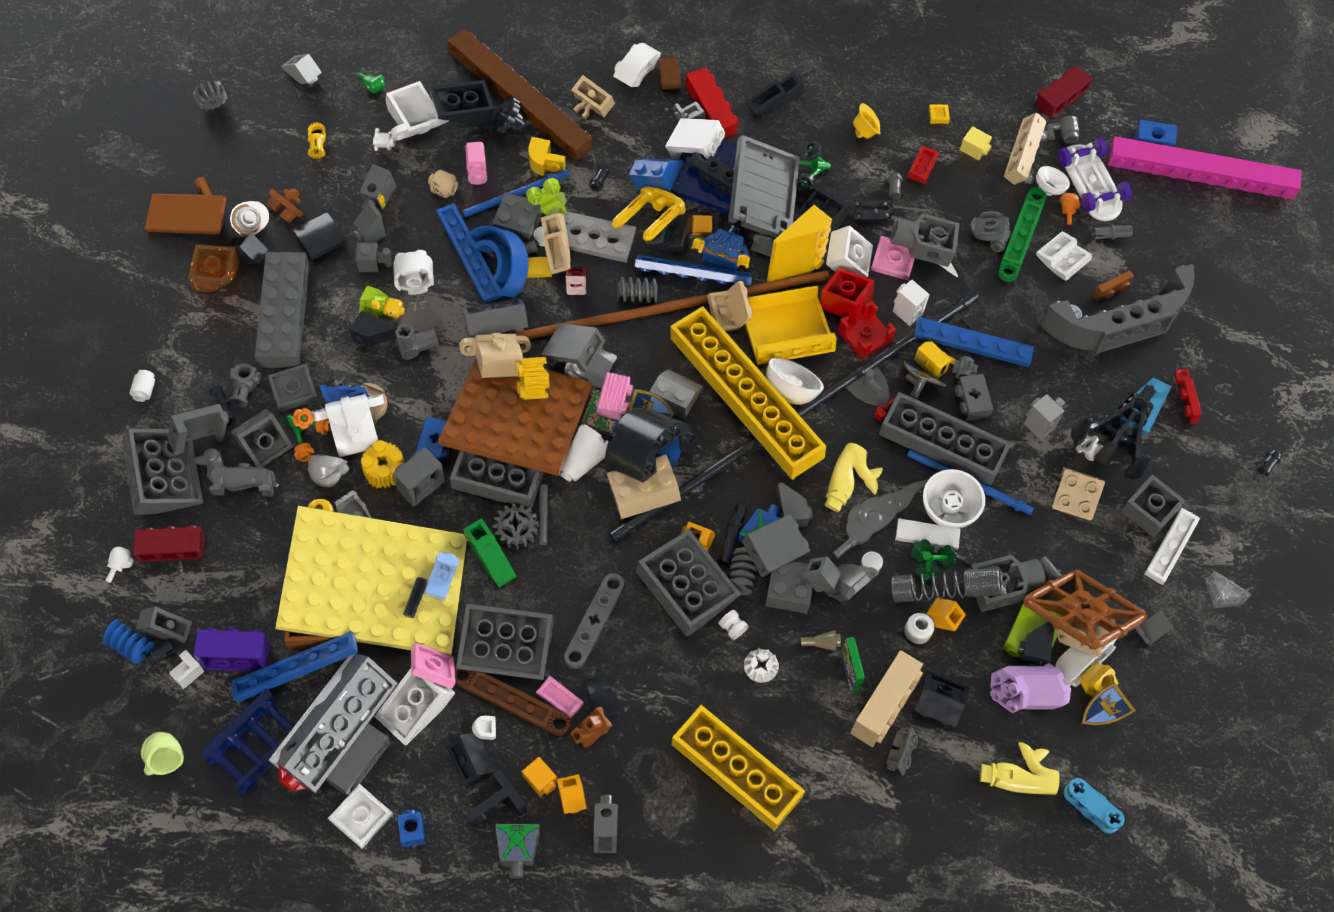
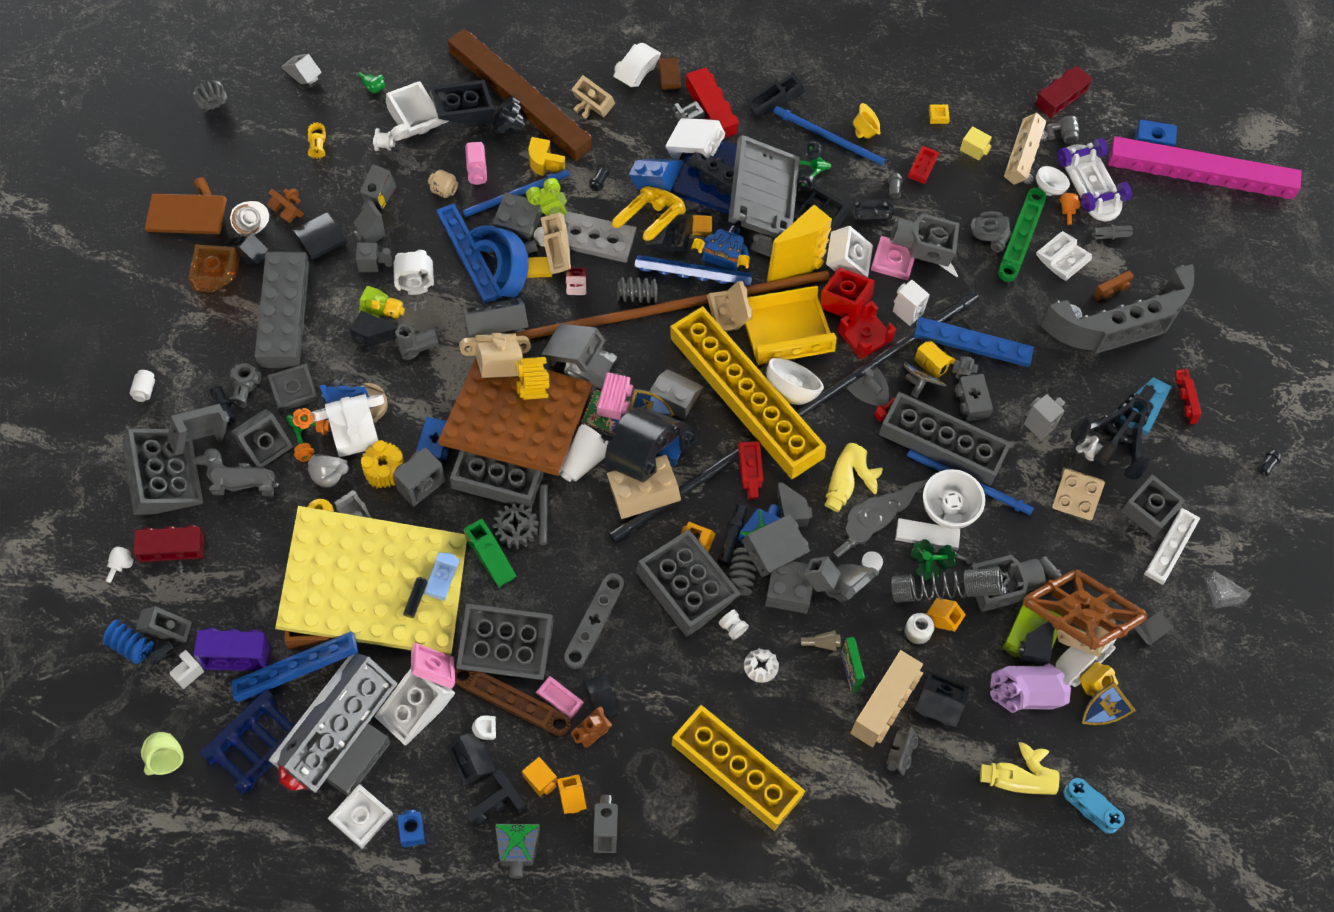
none -> red hinge [738,441,763,500]
none -> blue bar [773,106,886,166]

